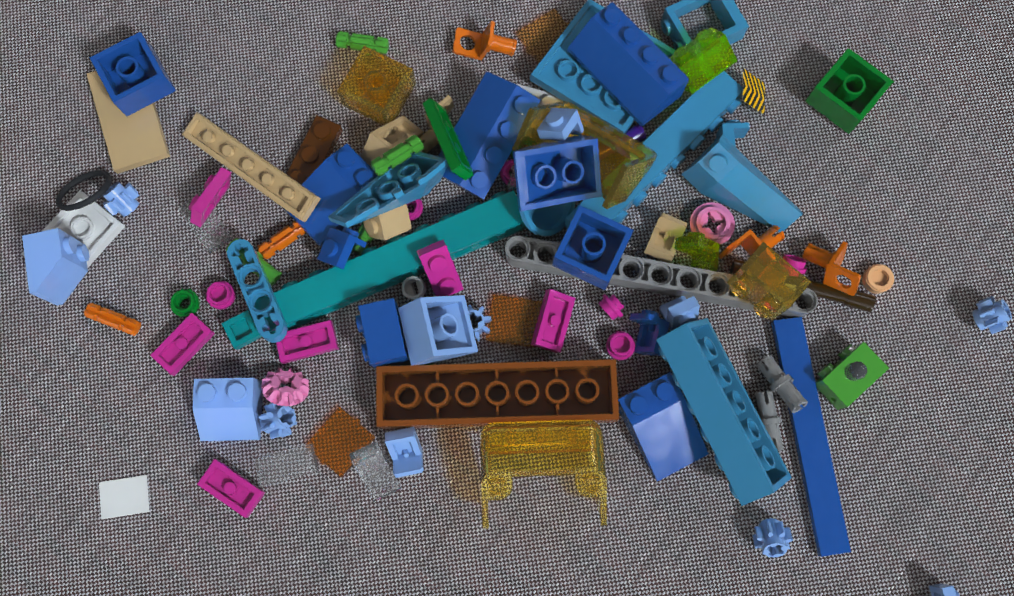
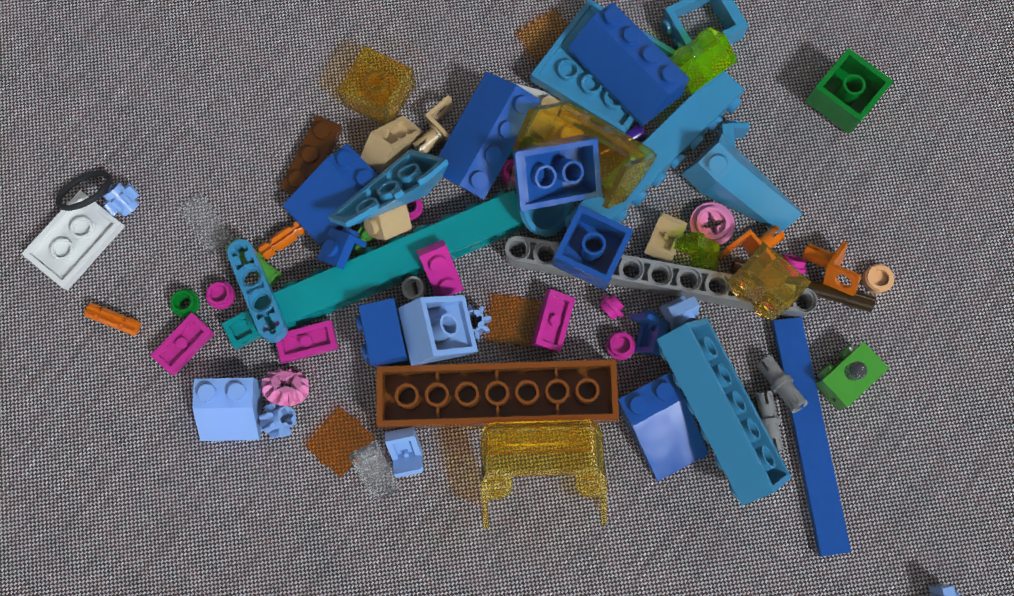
light blue slope [22,228,89,306] -> none
tan tile [87,71,171,174] -> none
blue brick [90,32,176,116] -> none
white sticker [99,475,150,520] -> none
tan tile [182,112,321,222] -> none
dark pink plate [189,167,232,228] -> none
dark pink plate [197,459,266,518] -> none
clear tile [254,443,319,488] -> none
bright green axle [336,31,389,54] -> none
bright green axle [370,135,424,176] -> none
green tile [422,98,474,181] -> none
orange bracket [452,21,517,61] -> none
light blue bracket [537,108,584,141] -> none
sticker [743,69,765,115] -> none
light blue gear [752,518,793,558] -> none
light blue gear [972,296,1012,334] -> none

